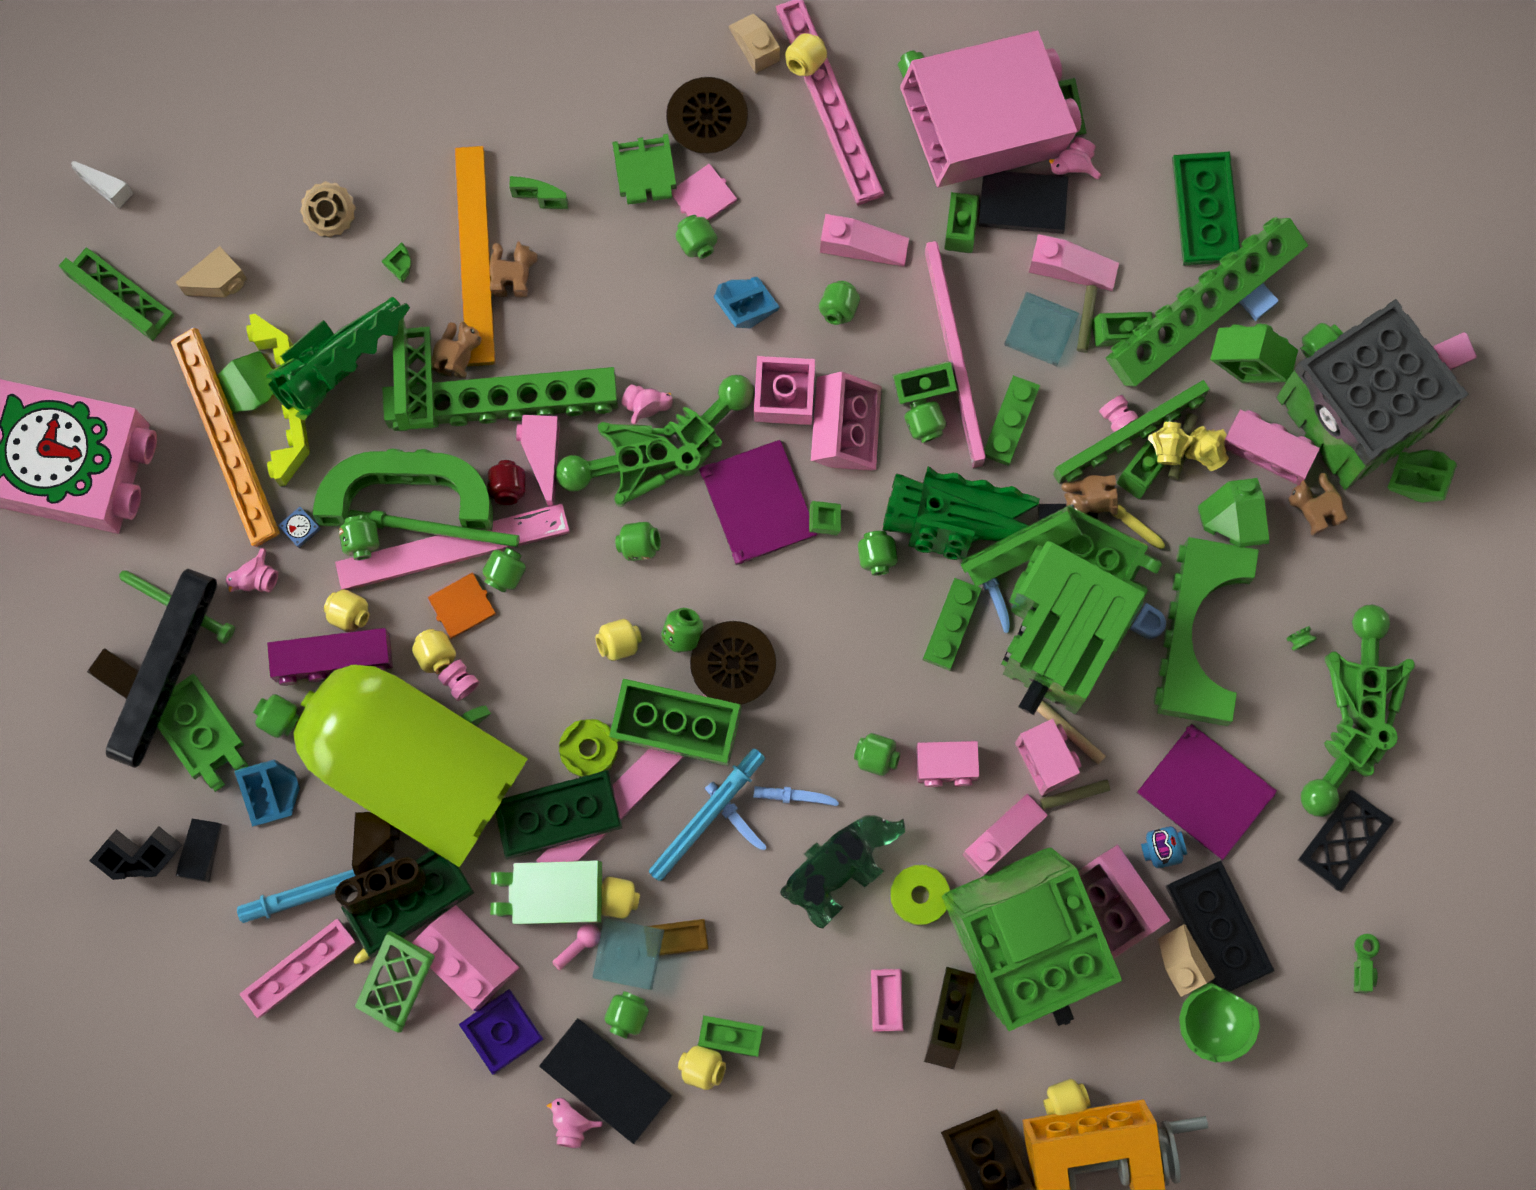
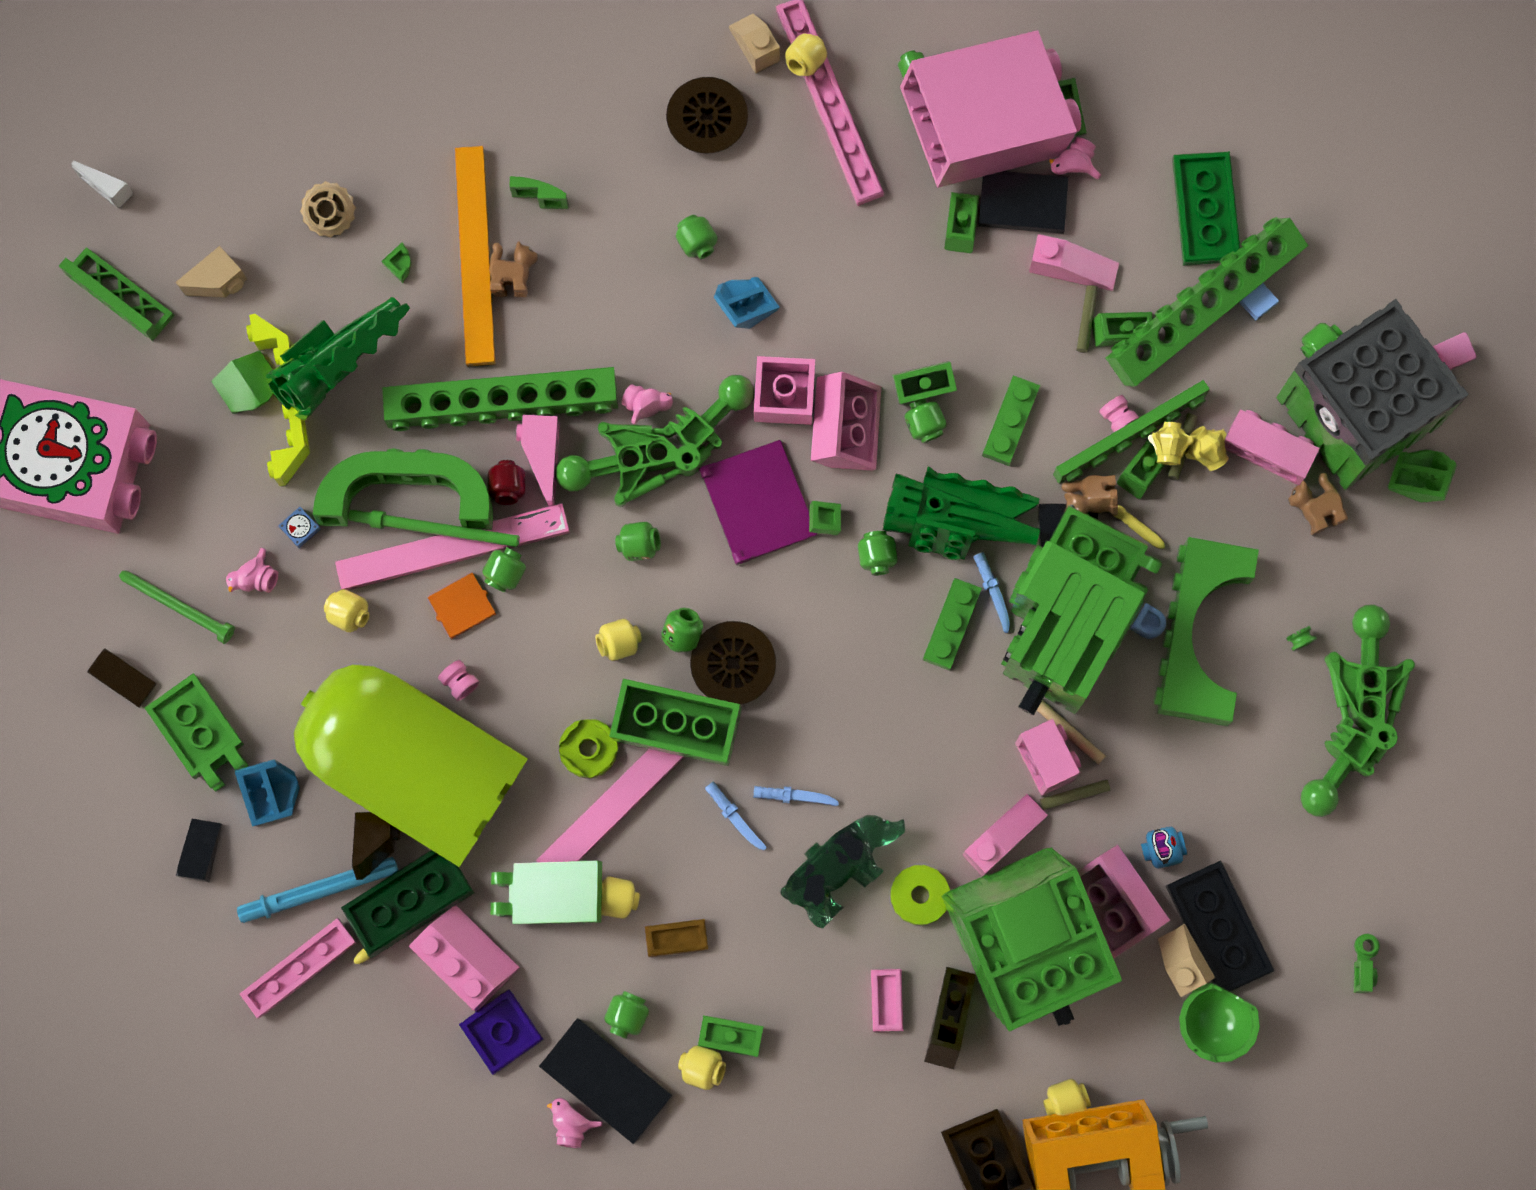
black brick [89,826,182,880] -> none
black beam [105,569,217,768] -> none
light orange tile [171,328,280,547] -> none
bright green head [253,694,300,738] -> none
magenta brick [267,628,393,686] -> none
dark brown beam [335,857,426,914] -> none
bright green head [338,515,380,560] -> none
bright green window [355,931,435,1033] -> none
bright green fence [392,317,434,430] -> none
light yellow head [412,629,456,674] -> none
medium nougat animal [432,321,481,379] -> none
bright green tile [461,705,491,726] -> none
dark green tile [495,770,623,860] -> none
bright pink bar [552,924,601,970] -> none
clear light blue tile [592,918,664,990] -> none
bright green plate [612,134,677,205] -> none
medium azure axle [649,749,765,881] -> none
bright pink piece [671,164,737,221] -> none
bright green head [819,281,860,325] -> none
bright pink slope [820,214,909,267] -> none
bright green head [854,733,901,776] -> none
bright pink brick [916,741,979,787] -> none
bright pink tile [925,241,986,468] -> none
bright green fence [961,506,1082,587] -> none
clear light blue tile [1004,292,1079,366] -> none
magenta piece [1136,723,1277,860] -> none
bright green slope [1198,478,1269,547] -> none
bright green brick [1210,323,1298,383] -> none
black window [1298,789,1394,892] -> none

